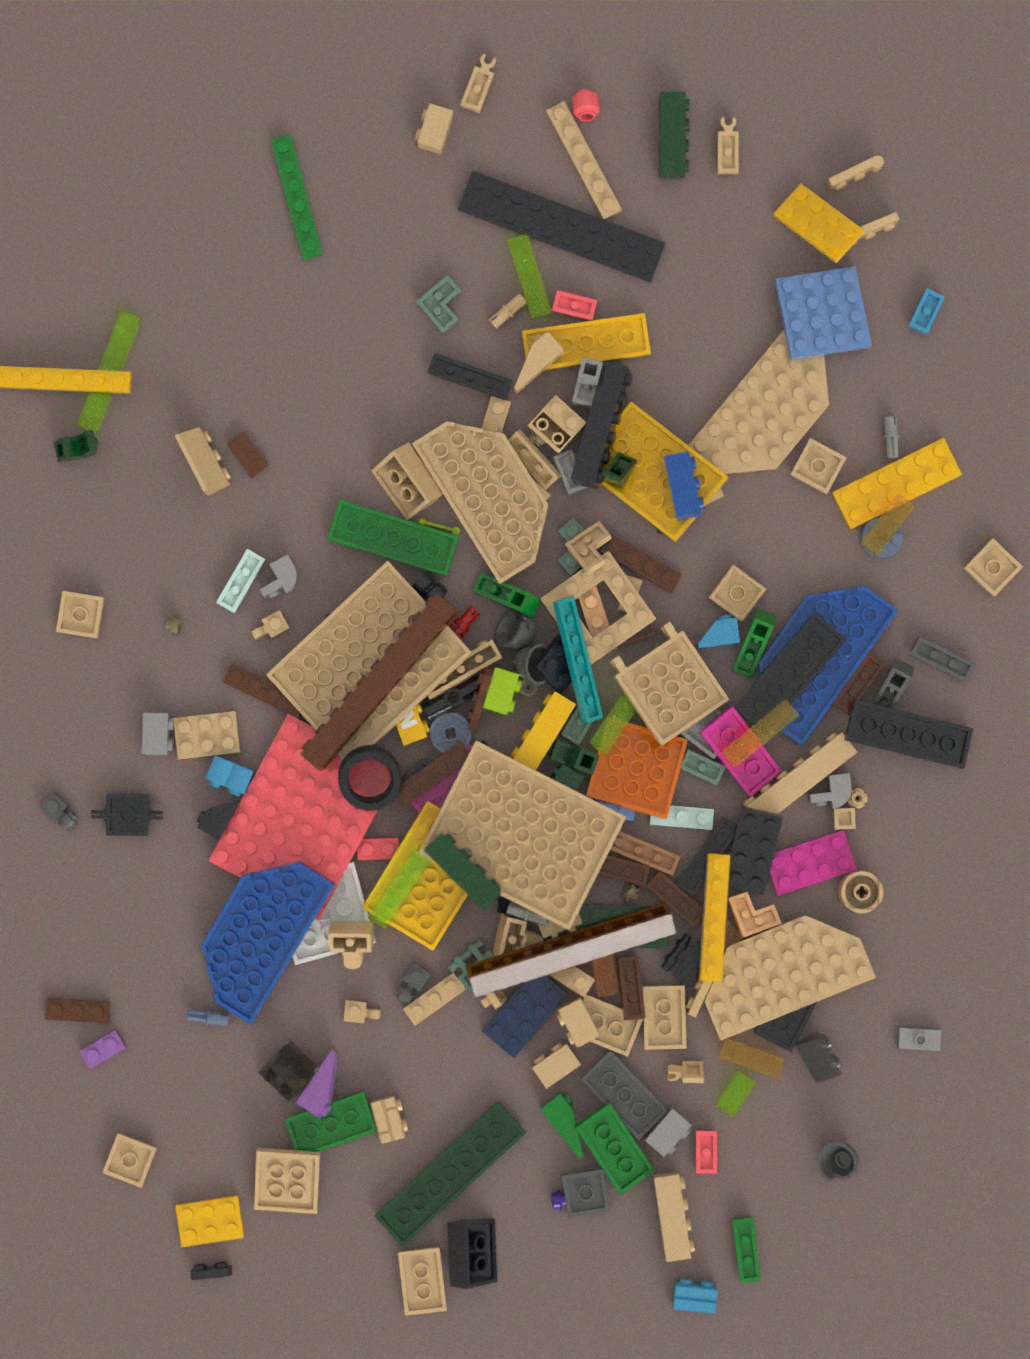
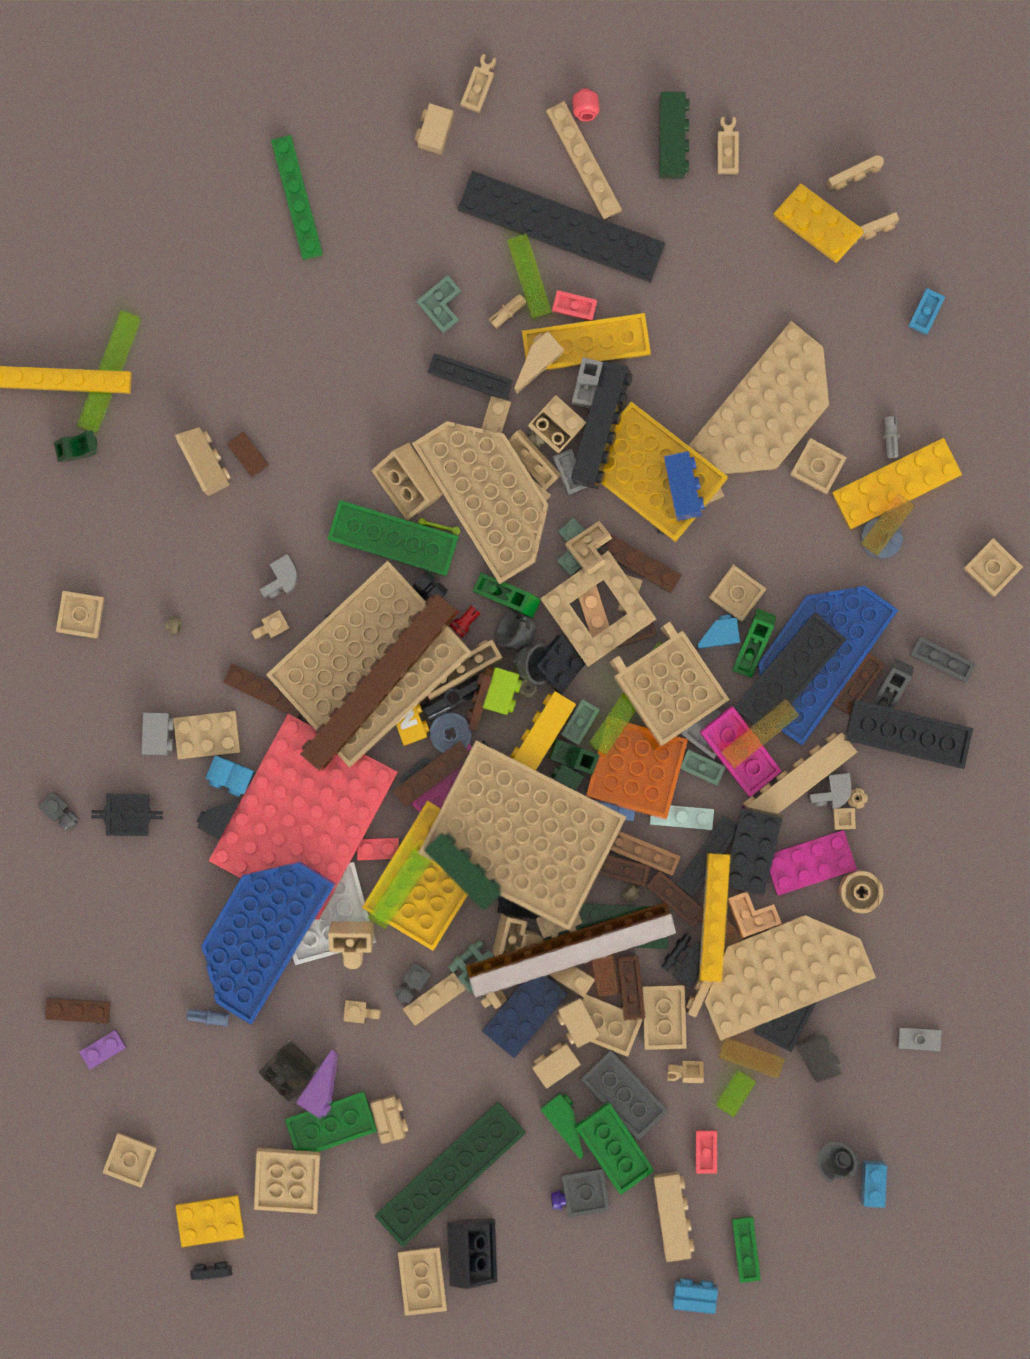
light aqua plate [216,549,266,613] -> none
black tyre [338,745,402,811] -> none
light grey axle [507,901,549,926] -> none
teal plate [553,596,603,723] -> none
dark green slope [602,452,637,490] -> none
light grey brick [644,1106,692,1157] -> none
medium blue plate [774,266,872,360] -> none
none -> dark azure brick [861,1160,887,1208]

